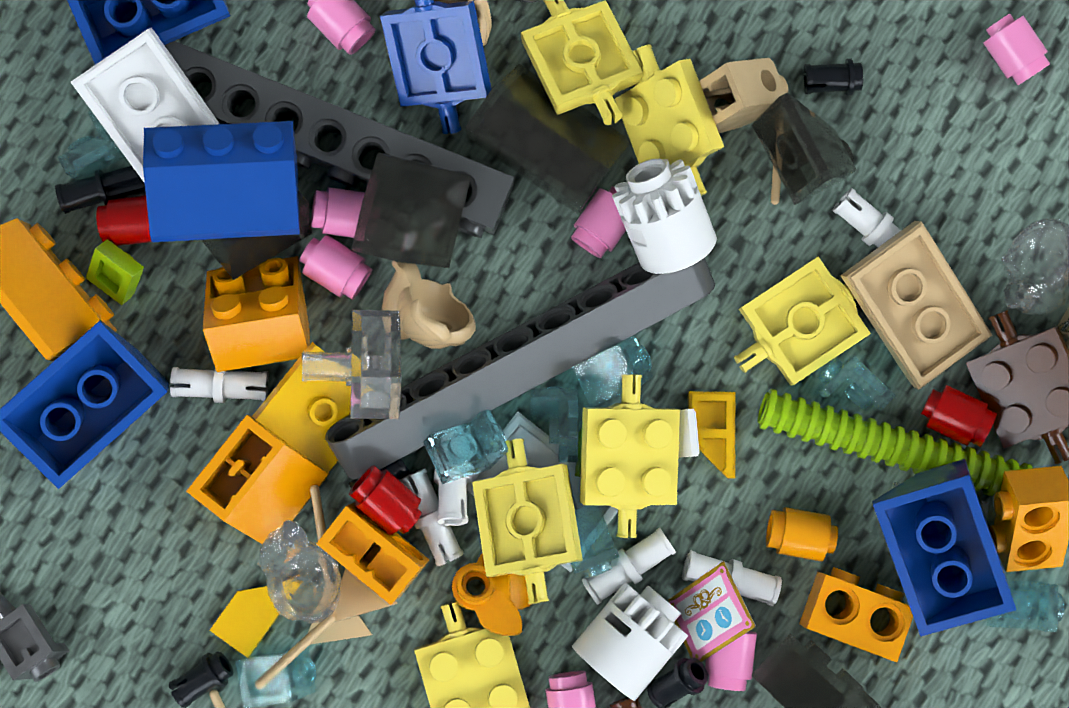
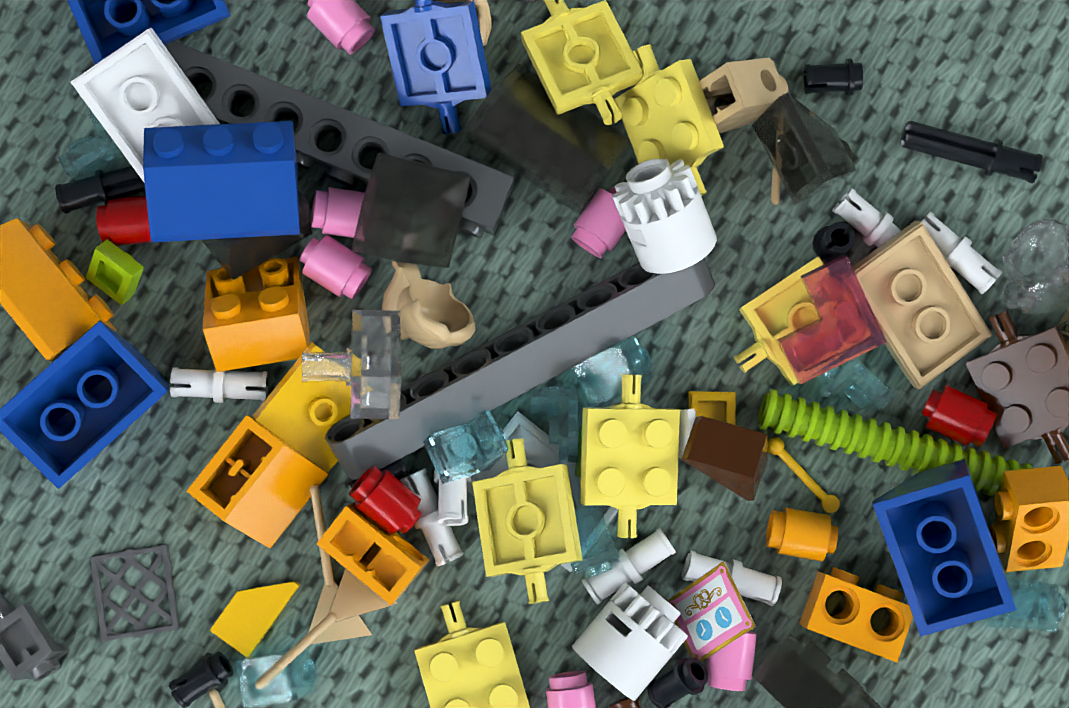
clear hair [258,520,341,624] -> none
light orange plate [452,552,547,636] -> none
bright pink brick [983,14,1050,85] -> none
none -> flat silver window [90,544,180,642]
none -> reddish brown slope [681,416,768,501]
none -> yellow hinge [768,437,840,513]
none -> clear pink plate [777,255,887,384]
none -> black pin [812,222,856,263]
none -> black axle [900,121,1043,184]
none -> white pin [921,211,1002,295]

